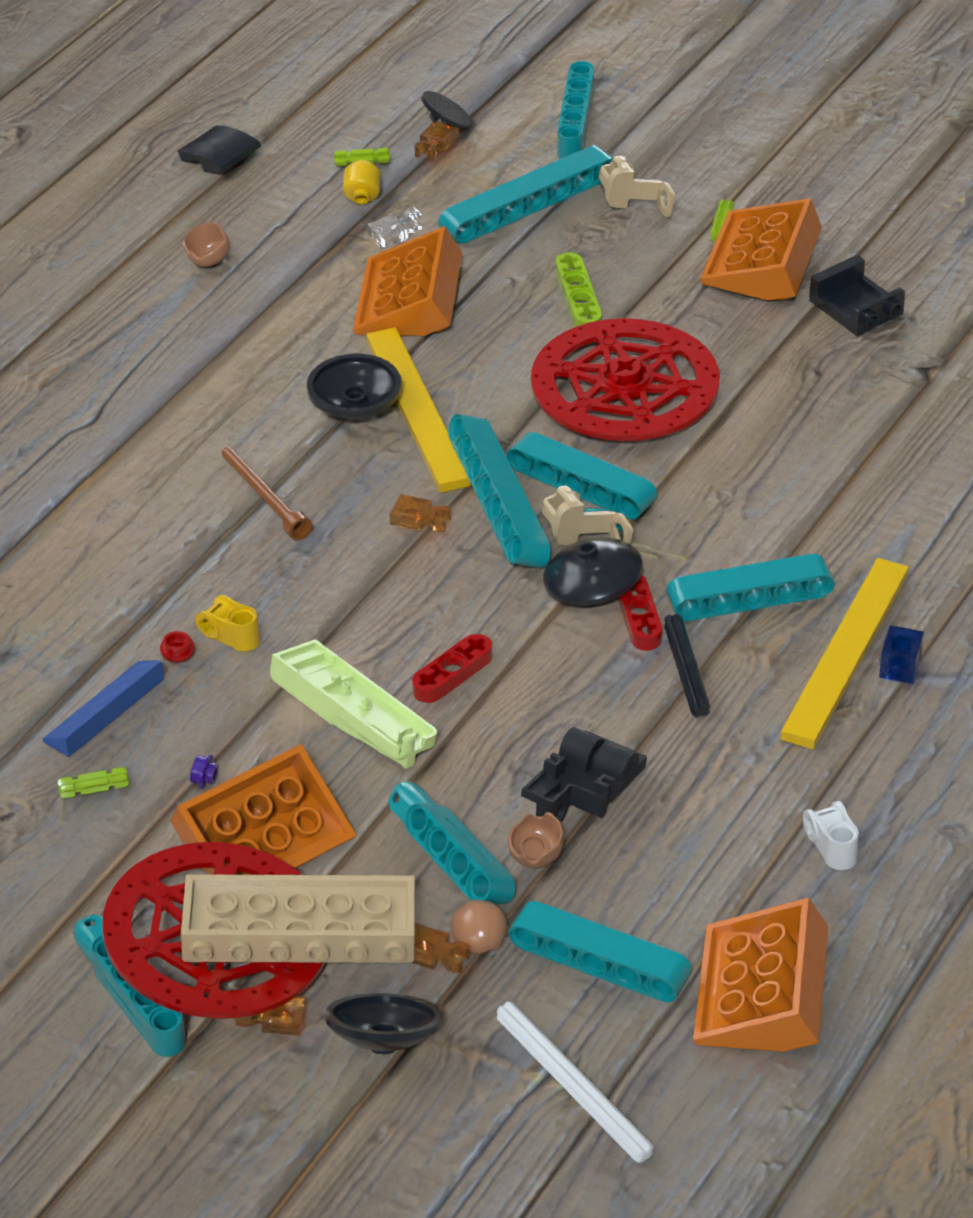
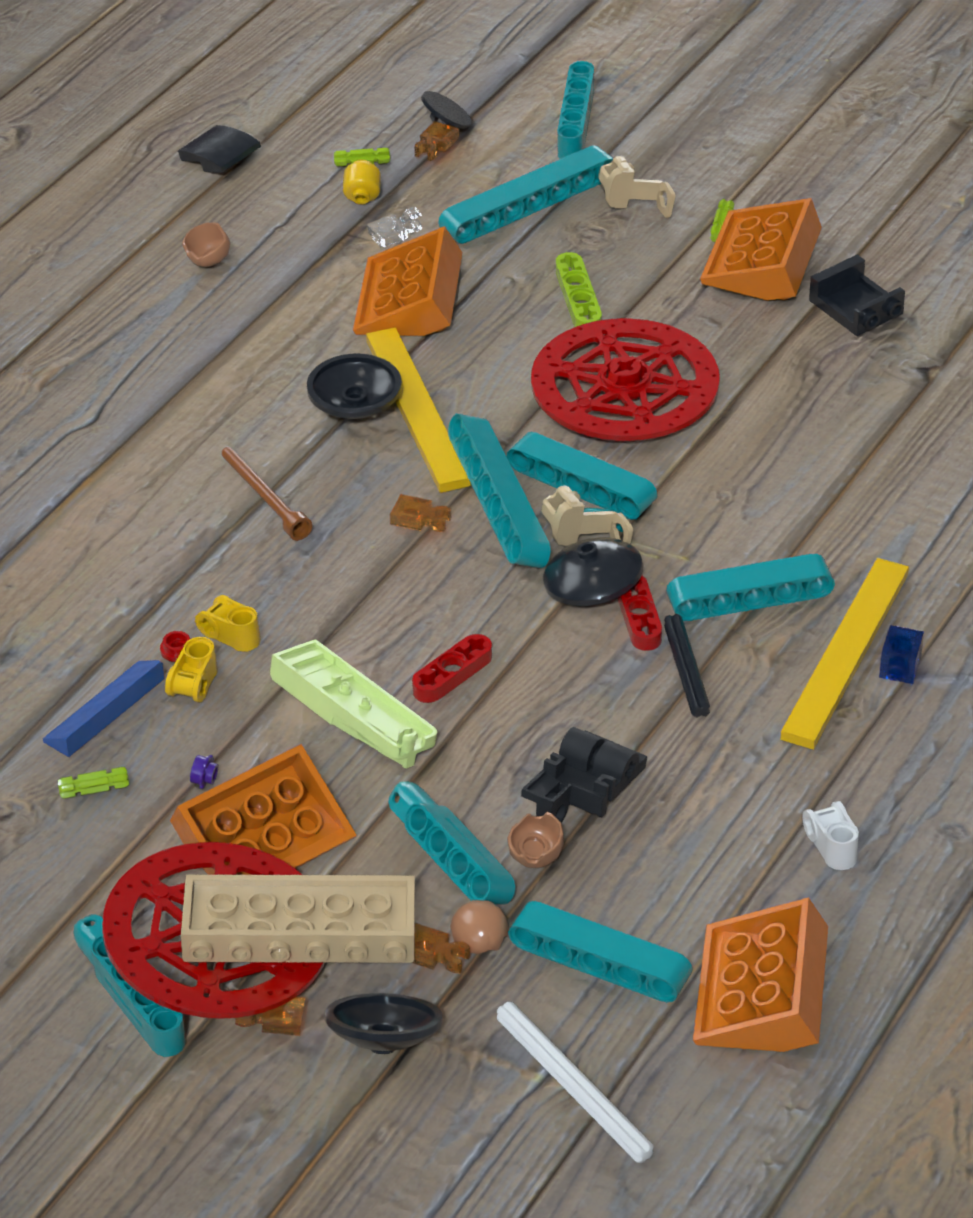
none -> yellow piece [165,637,218,703]

